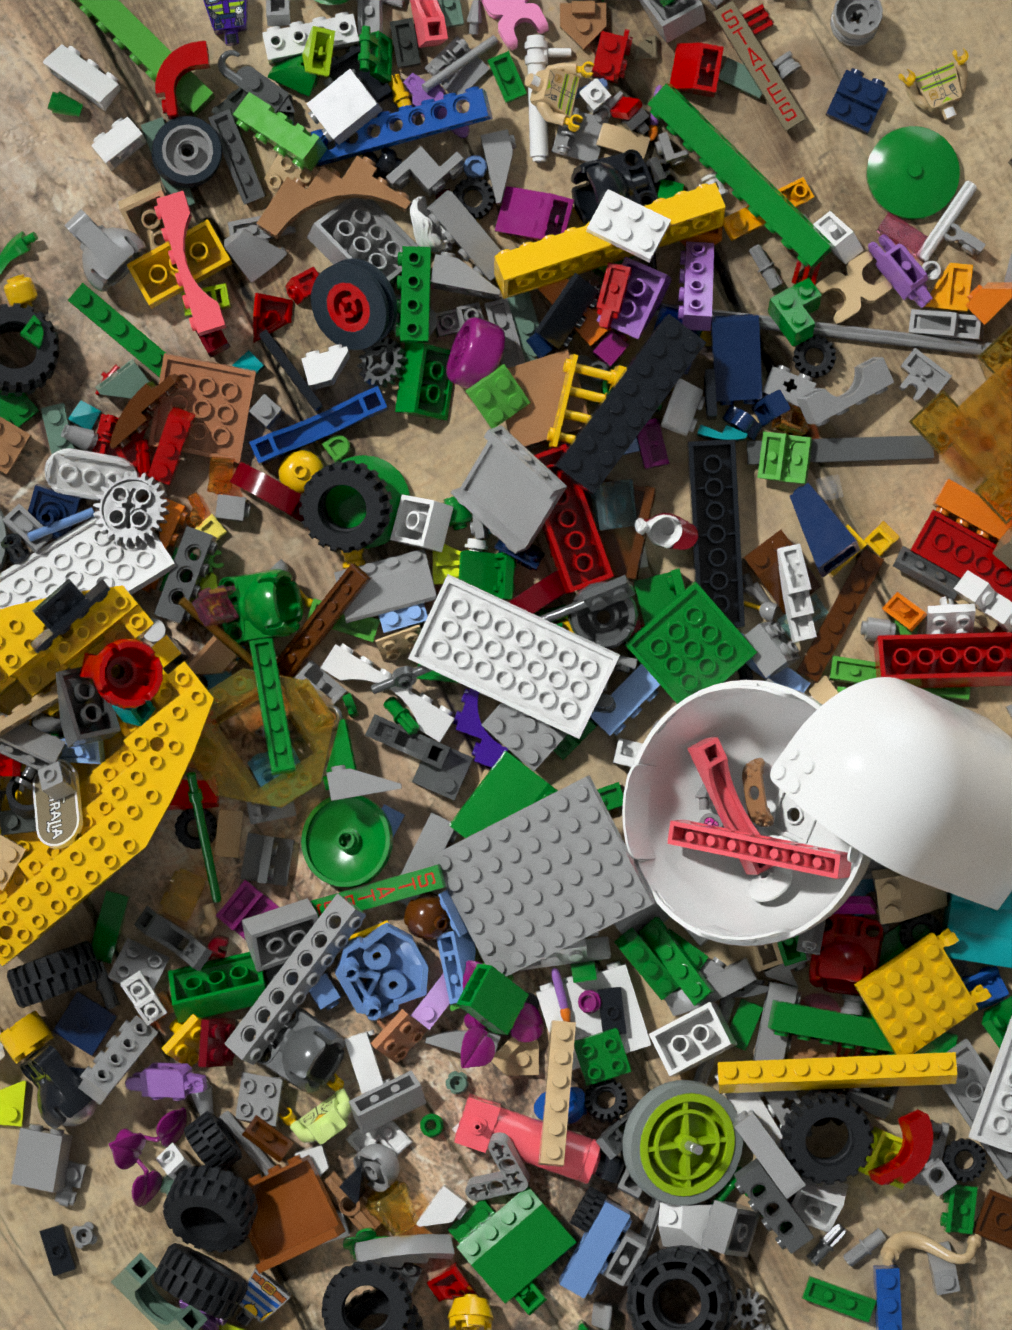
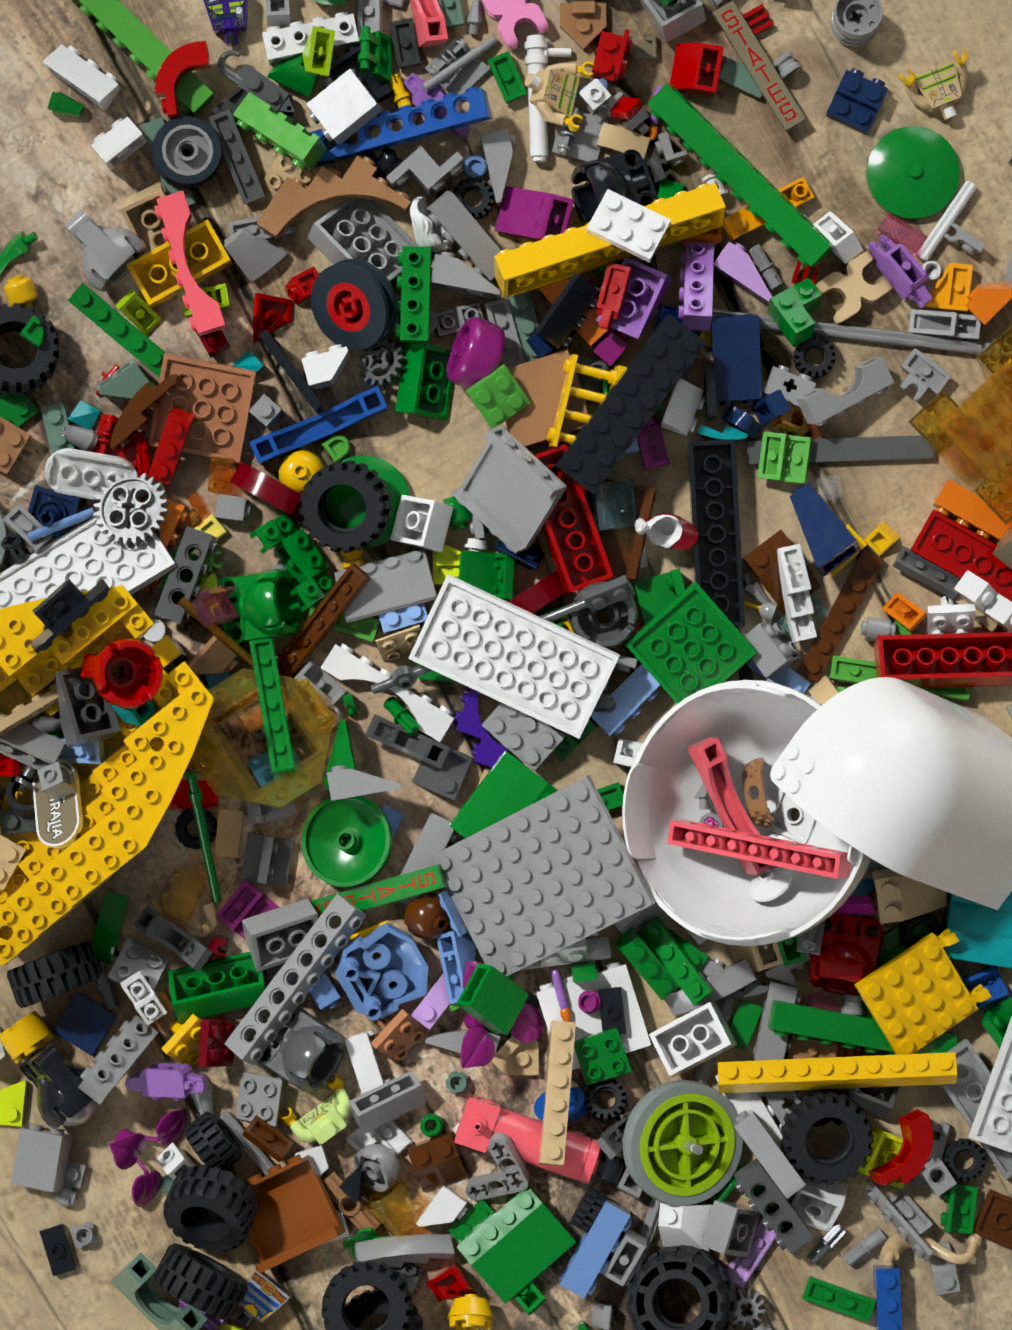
none -> lime slope [115,289,162,336]
none -> green bracket [249,513,335,612]
none -> reddish brown slope [407,1131,467,1191]
none -> lavender slope [713,242,772,306]
none -> lavender tile [726,1216,777,1289]
none -> light grey bracket [865,1181,933,1262]

